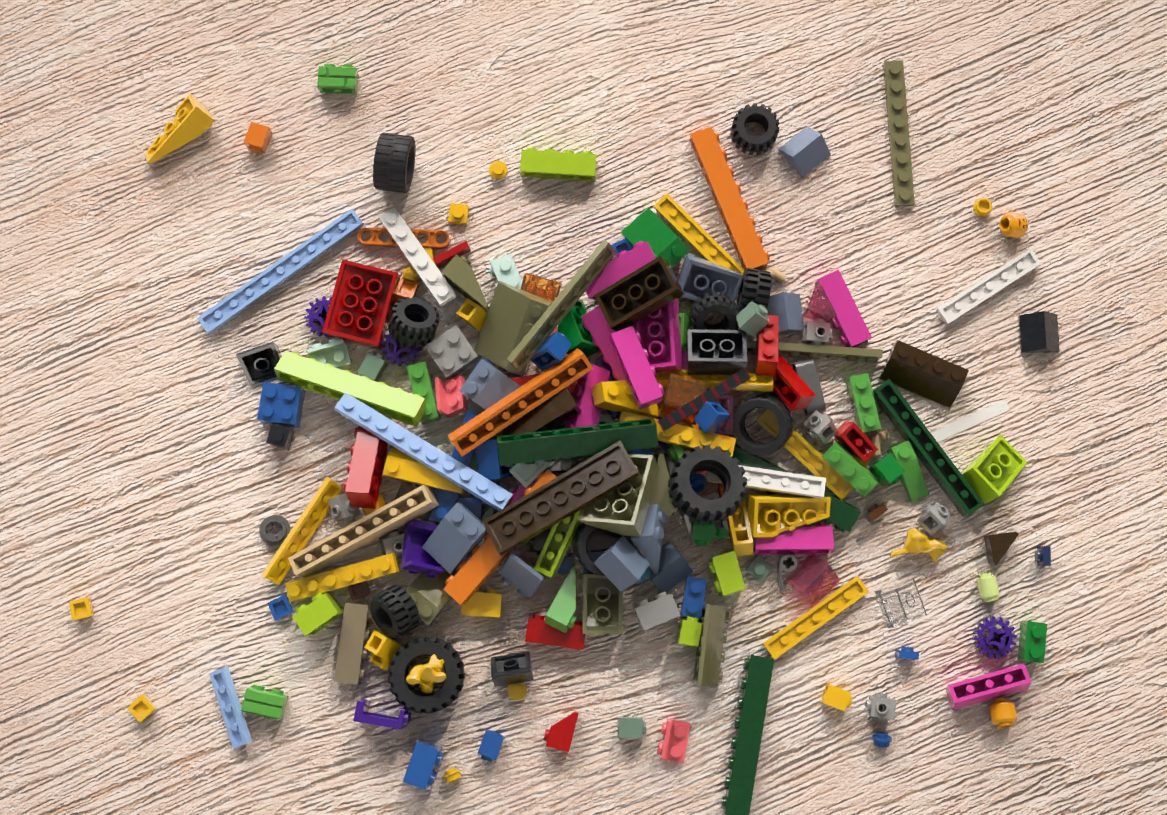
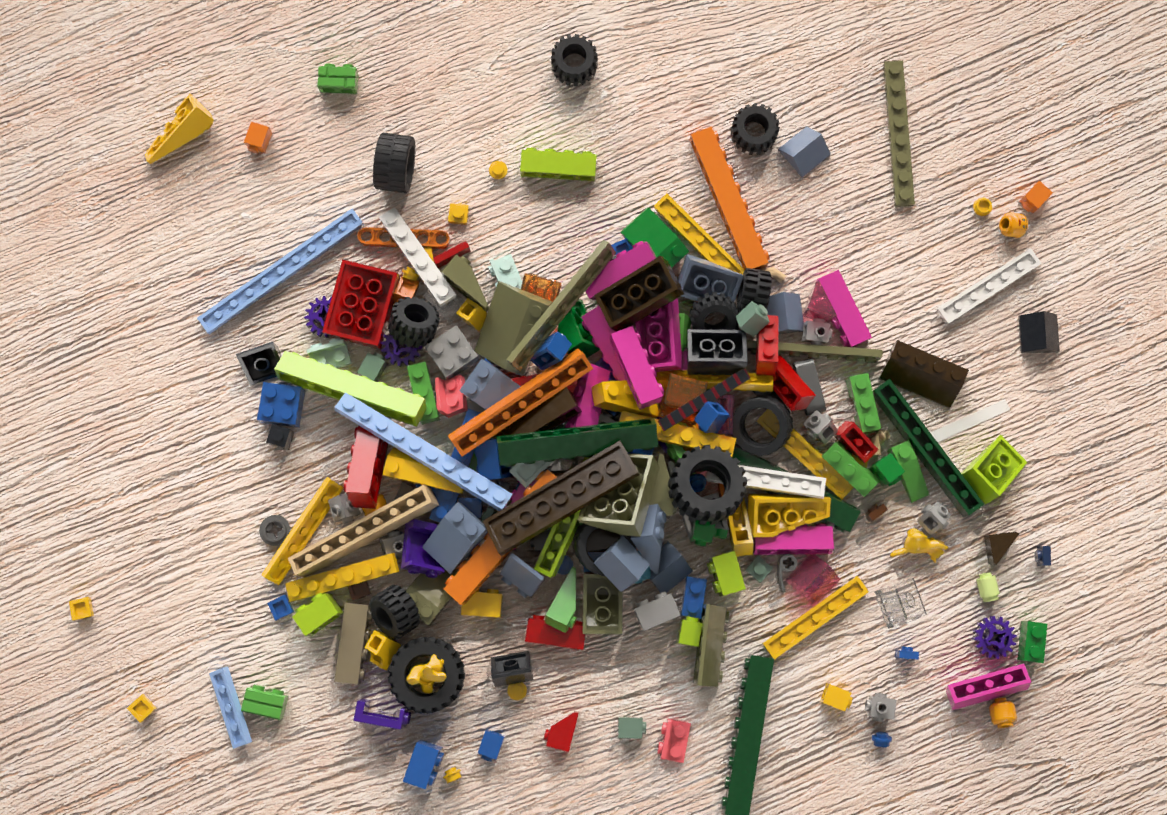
none -> black tyre [551,34,598,86]
none -> orange brick [1019,181,1053,213]

